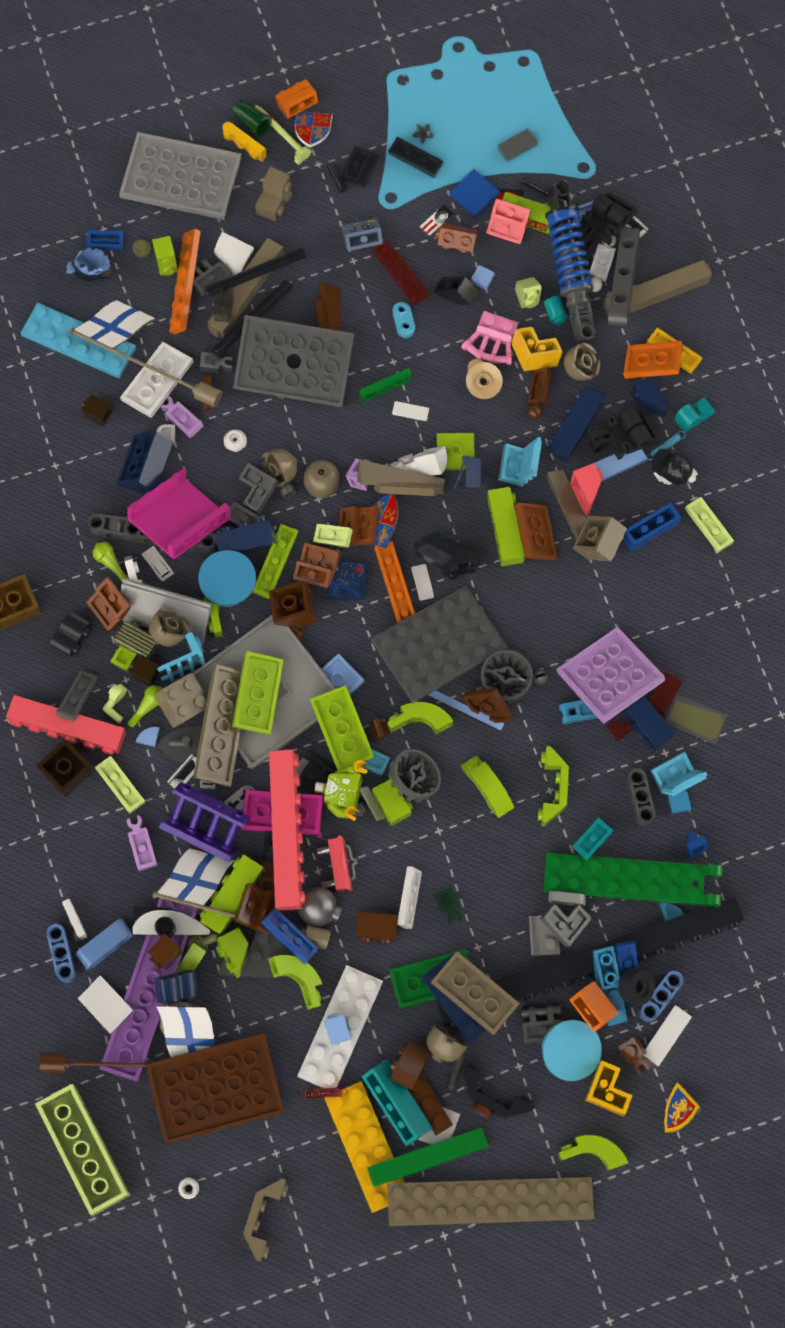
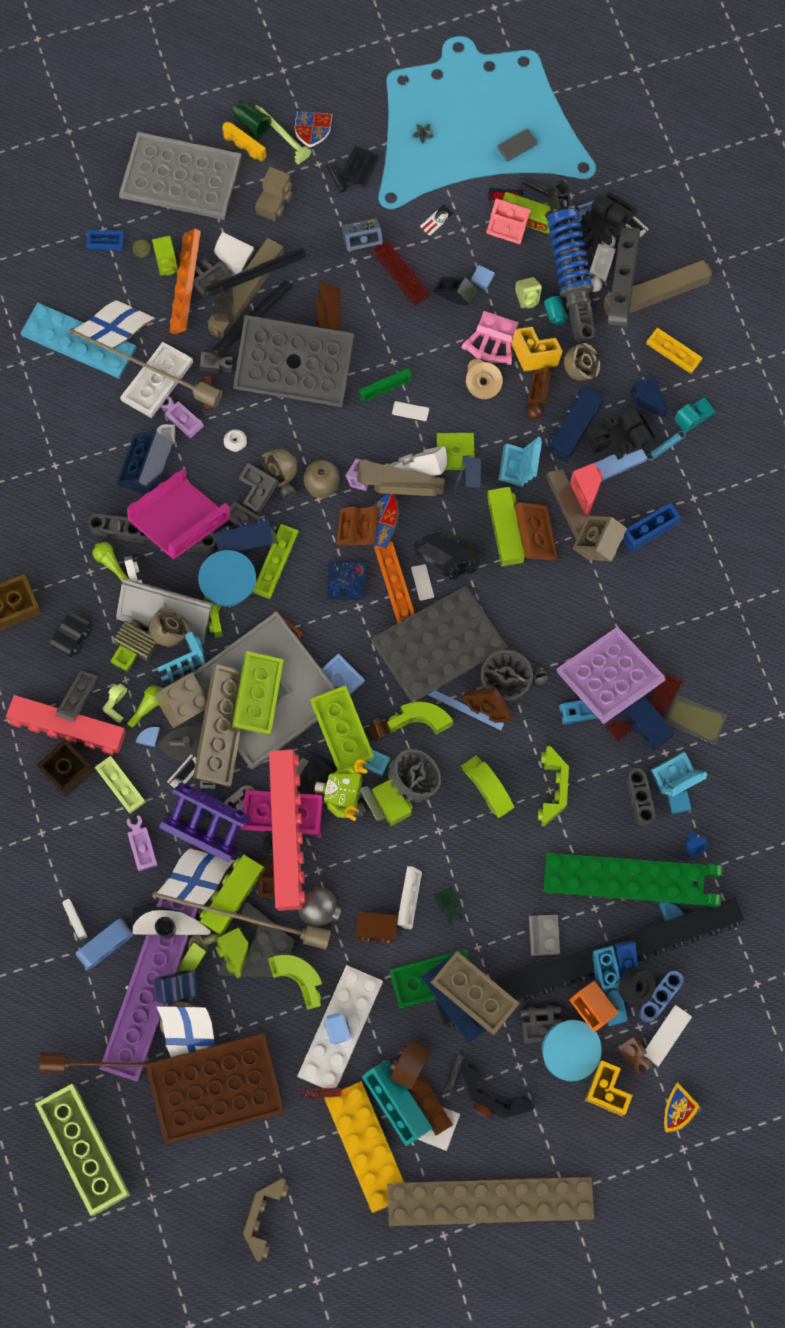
medium blue beam [47,924,76,983] -> none
medium blue hair [66,248,112,282] -> none
white sticker [78,976,133,1034] -> none
dark brown brick [82,394,113,426] -> none
dark orange slope [86,577,131,631] -> none
dark brown brick [129,655,160,686] -> none
white sticker [142,546,174,581] -> none
reddish brown brick [148,934,183,971] -> none
white plate [178,1178,199,1199] -> none
reddish brown slope [234,883,282,935] -> none
blue tile [261,908,318,964] -> none
reddish brown slope [269,580,317,628] -> none
orange brick [275,79,318,119] -> none
dark orange slope [293,543,341,588] -> none
yellowish green plate [313,524,353,548] -> none
coral piece [317,835,358,892] -> none
green tile [367,1127,489,1188] -> none
black plate [388,137,443,178] -> none
medium azure plate [393,302,415,338] -> none
dark tan cylinder [427,1024,467,1063] -> none
dark orange brick [435,222,478,253] -> none
blue tile [449,169,500,218] -> none
dark grey plate [540,904,592,947] -> none
light grey beam [548,891,586,906] -> none
lime arch [557,1135,628,1171] -> none
teal plate [572,818,614,860] -> none
orange plate [623,341,683,379] -> none
black hair [652,449,698,485] -> none
yellowish green plate [685,497,734,553] -> none

